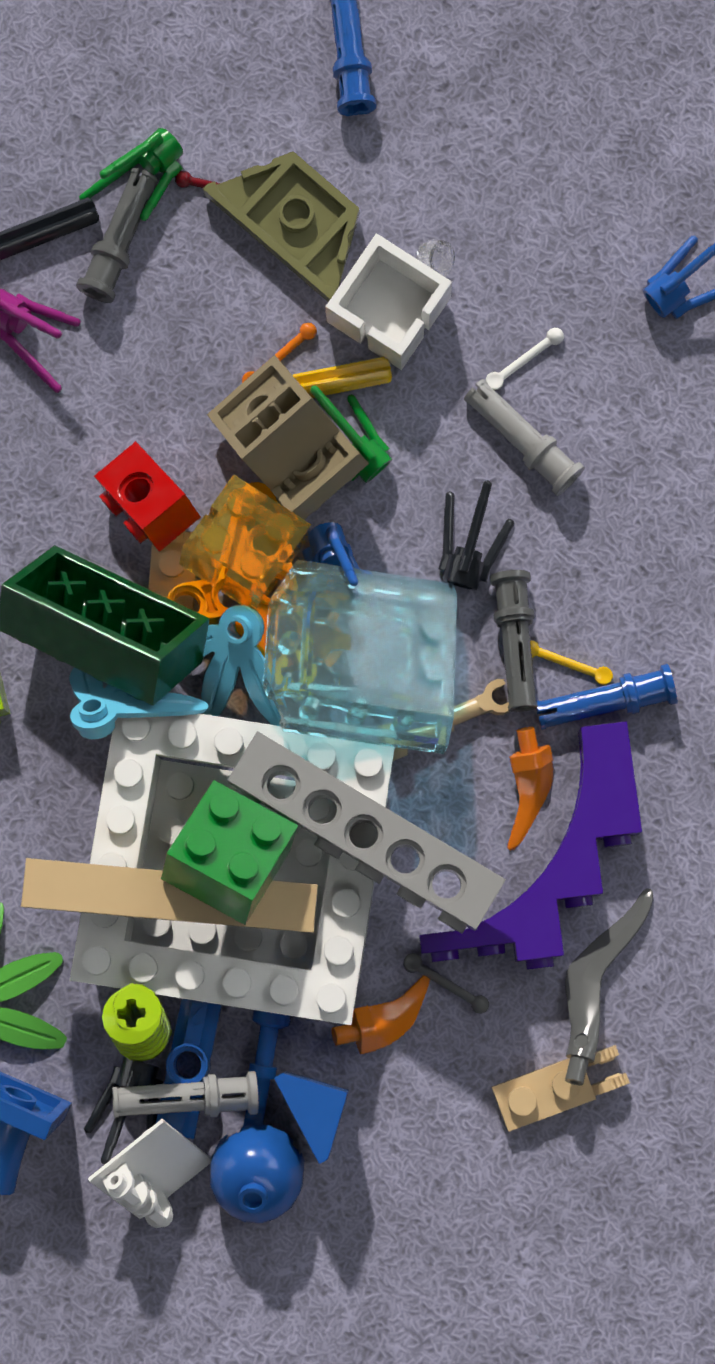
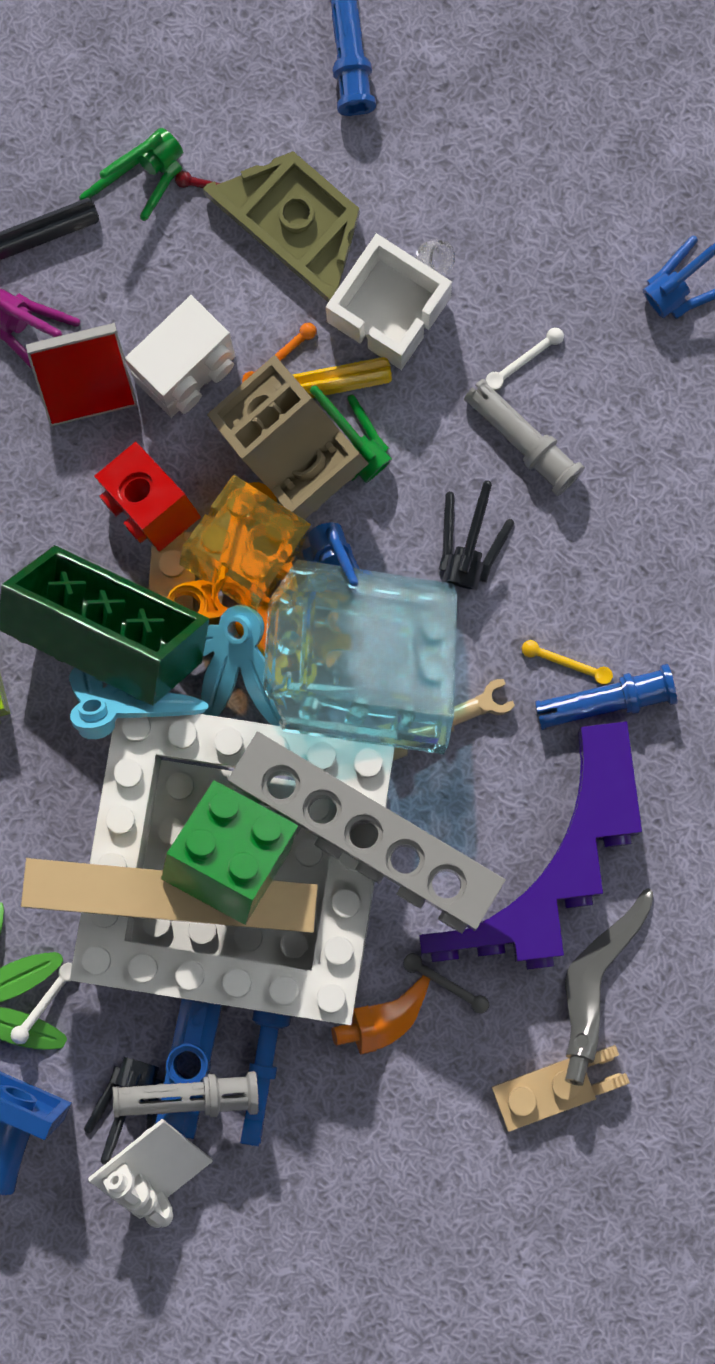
dark grey pin [76,168,158,303] -> none
lime piece [102,983,172,1062] -> none
blue cylinder [210,1124,305,1223] -> none
blue slope [274,1071,349,1164] -> none
dark grey pin [490,570,538,712] -> none
orange bar [507,727,554,851] -> none
none -> white hinge [11,963,72,1044]
none -> red tile [26,323,137,427]
none -> white piece [125,295,235,418]

